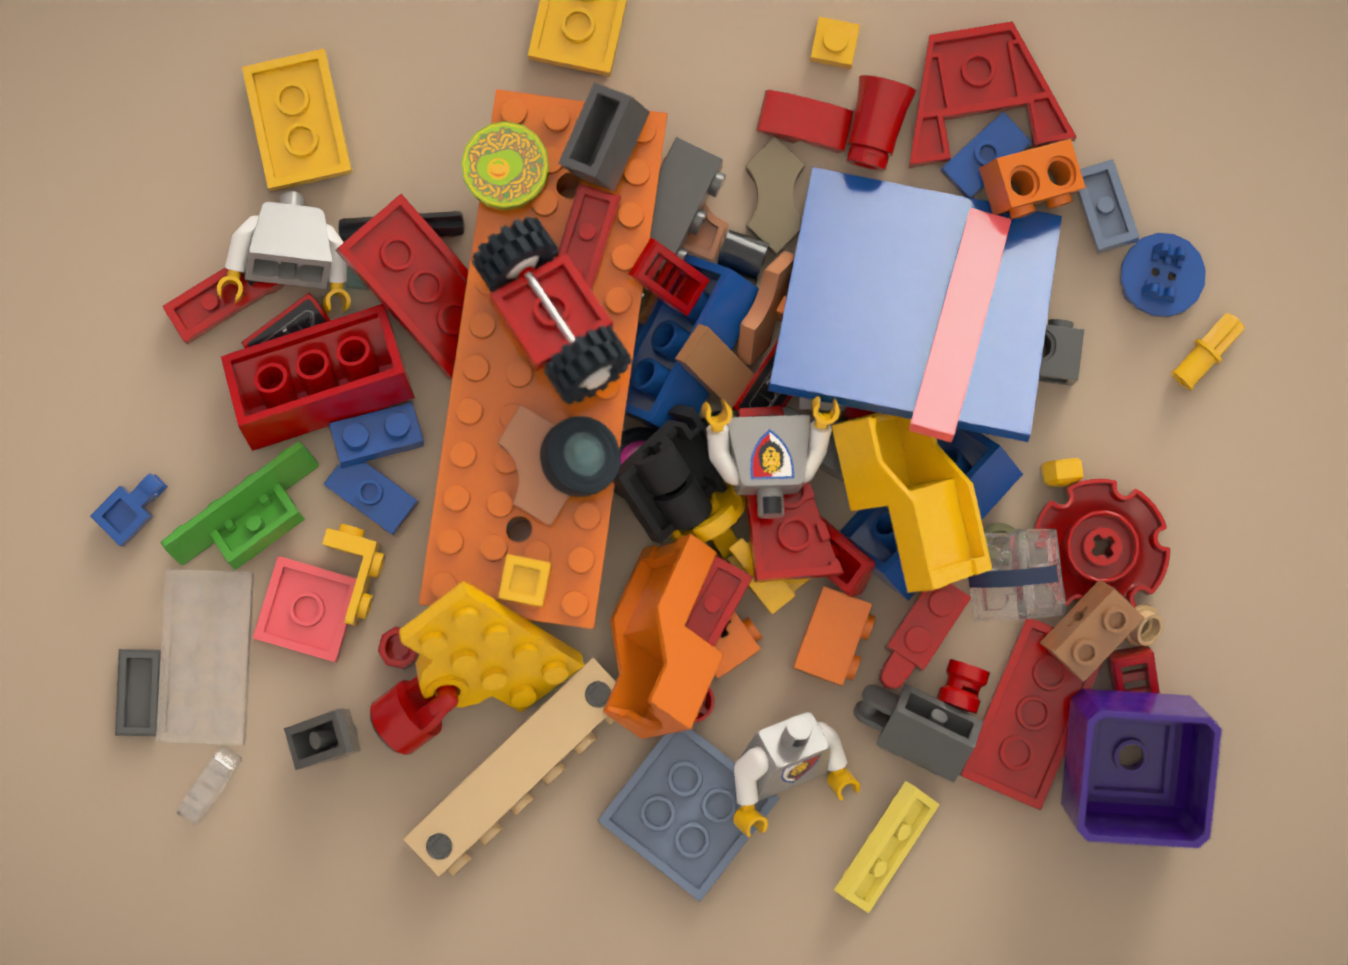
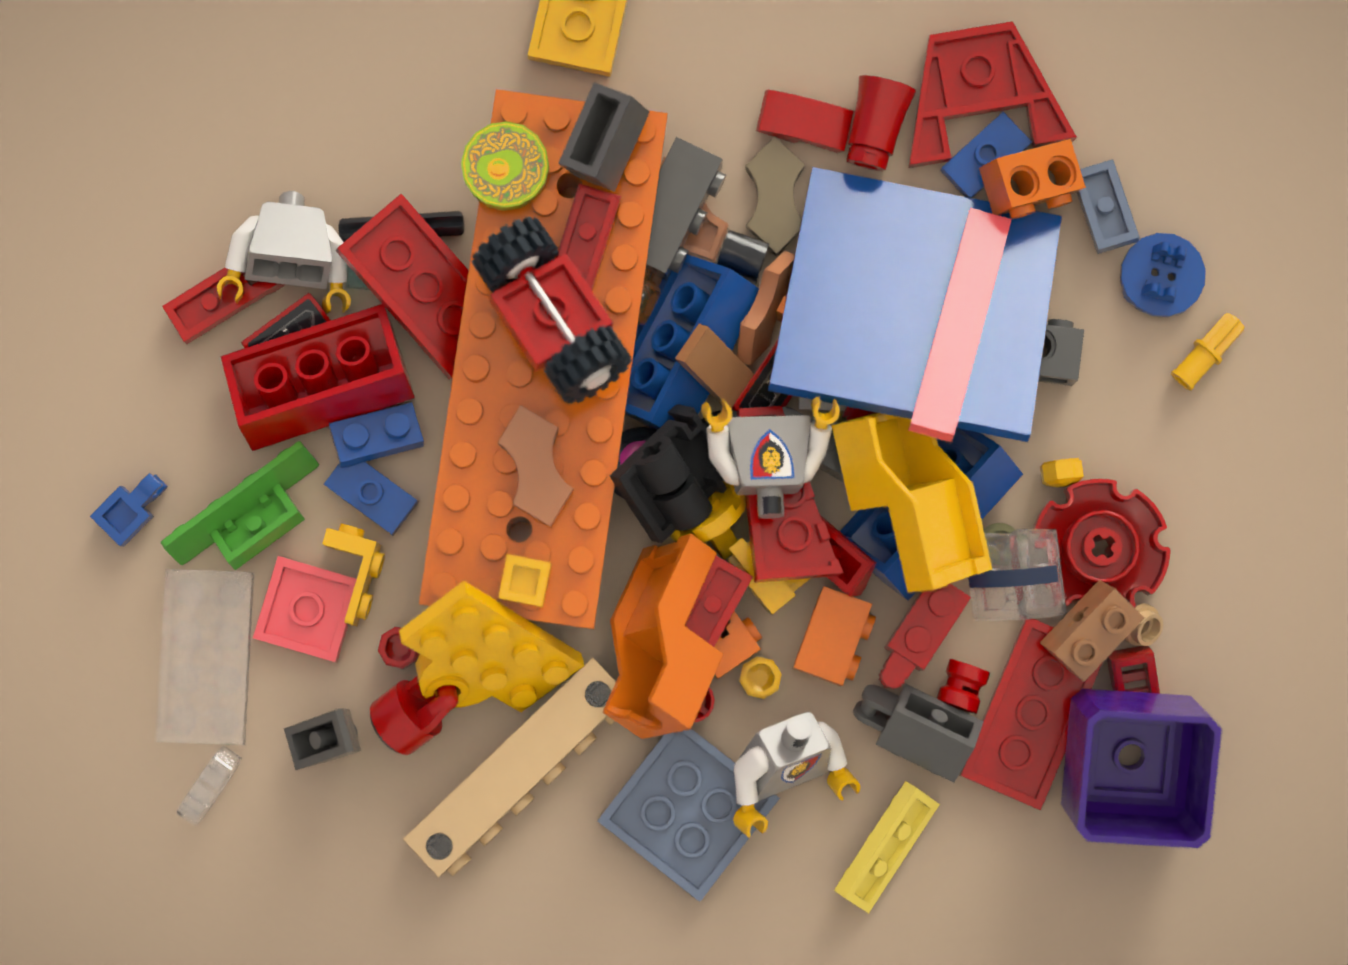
dark grey tile [115,649,162,736] -> none
yellow plate [242,49,353,192] -> none
black wheel [540,416,621,497] -> none
red slope [628,238,710,316] -> none
yellow plate [810,17,860,69] -> none
none -> yellow tile [739,656,782,699]

